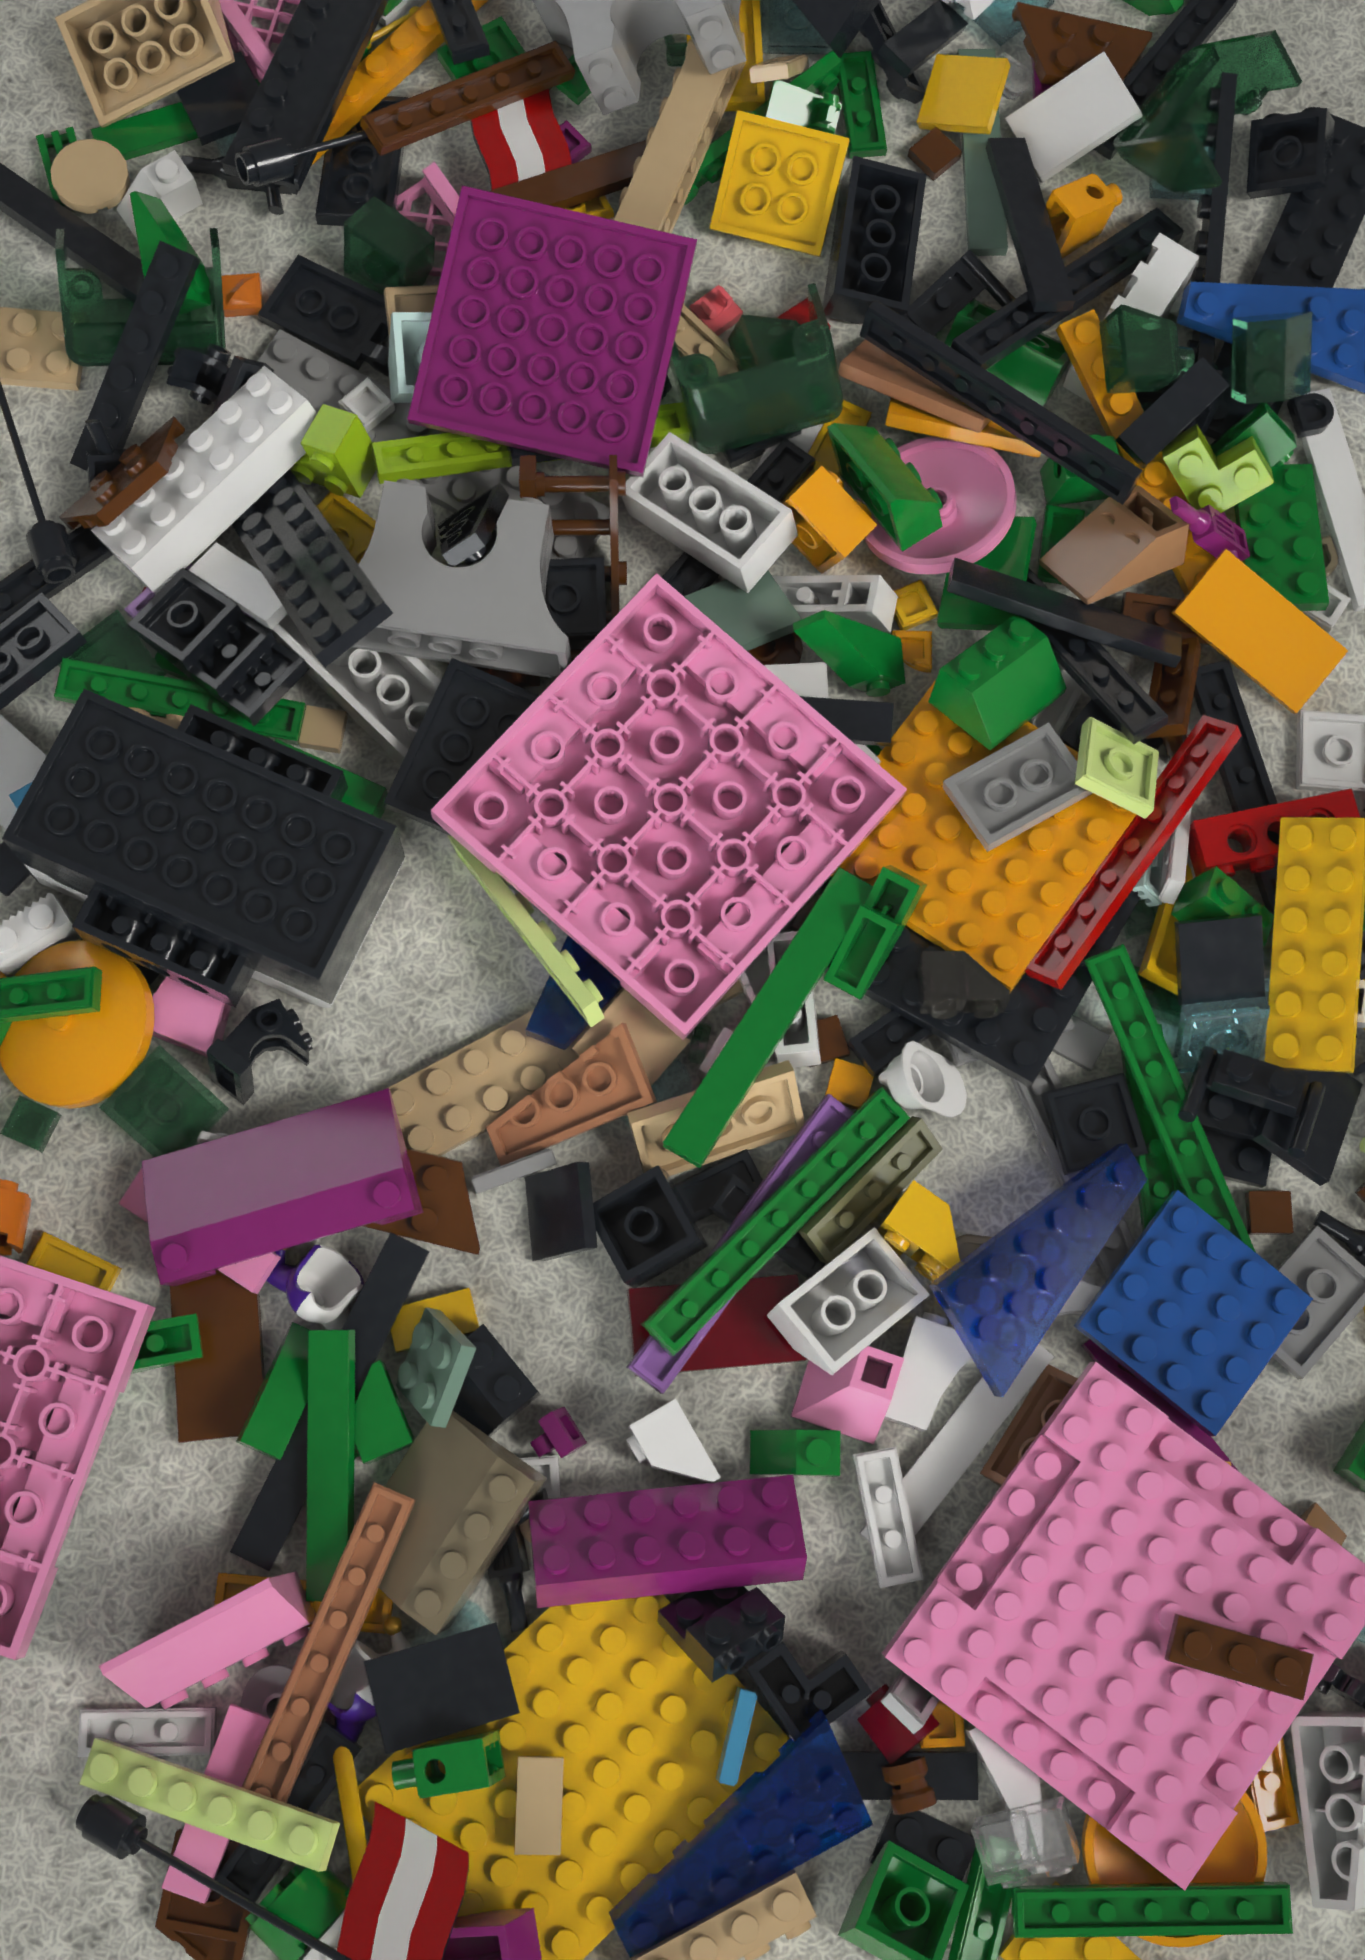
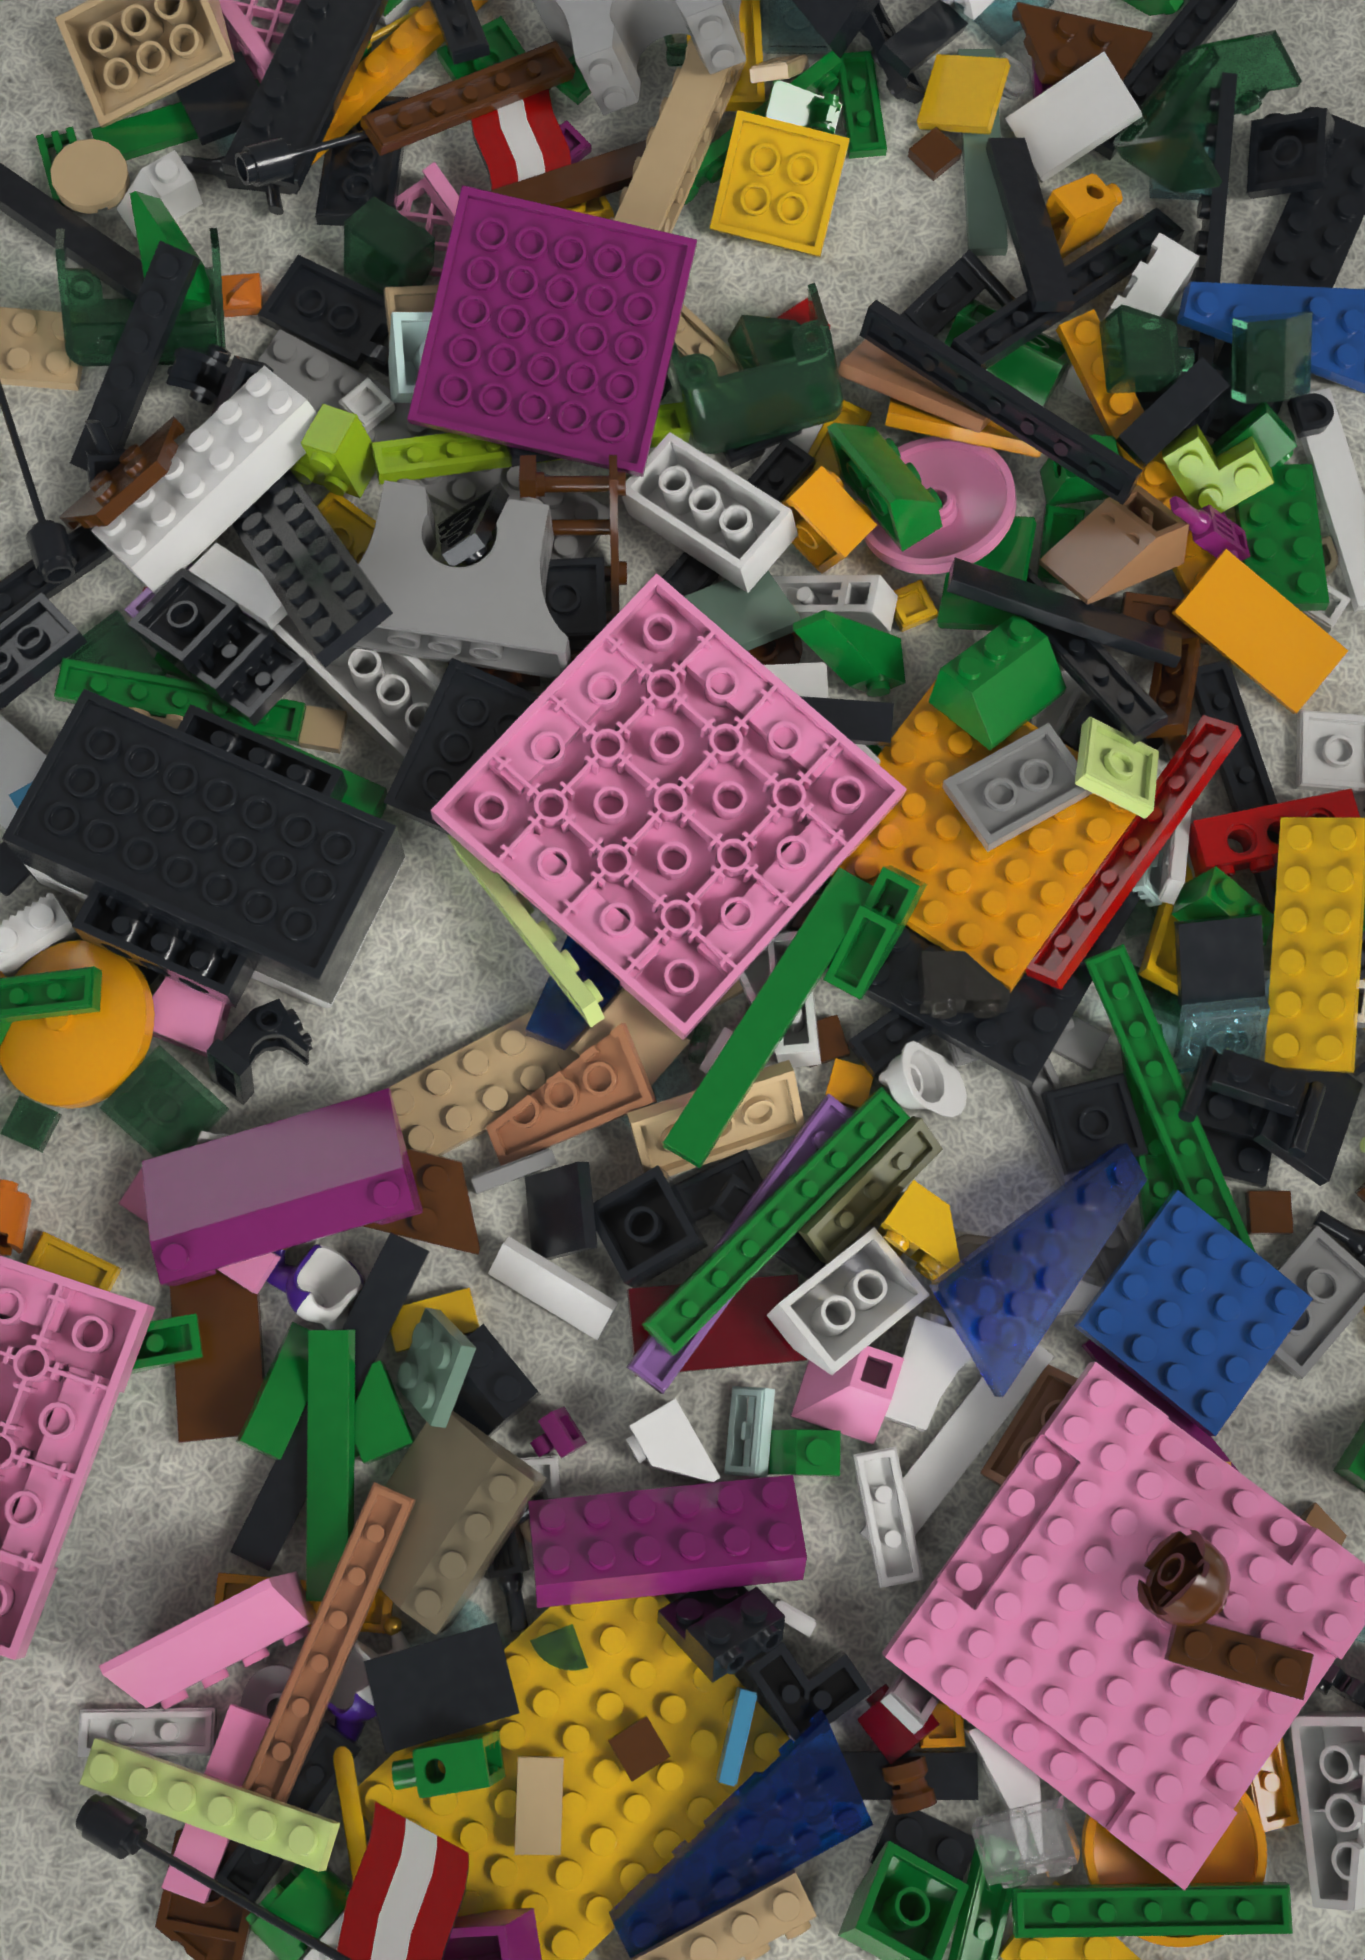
coral tile [689,285,743,336] -> none
black slope [822,156,927,324] -> none
light orange tile [891,630,932,673] -> none
none -> white tile [488,1237,618,1340]
none -> clear green tile [530,1623,588,1671]
none -> reddish brown tile [608,1715,671,1782]
none -> light aqua tile [724,1386,775,1478]
none -> white tile [773,1598,817,1637]
none -> reddish brown cylinder [1137,1530,1231,1627]

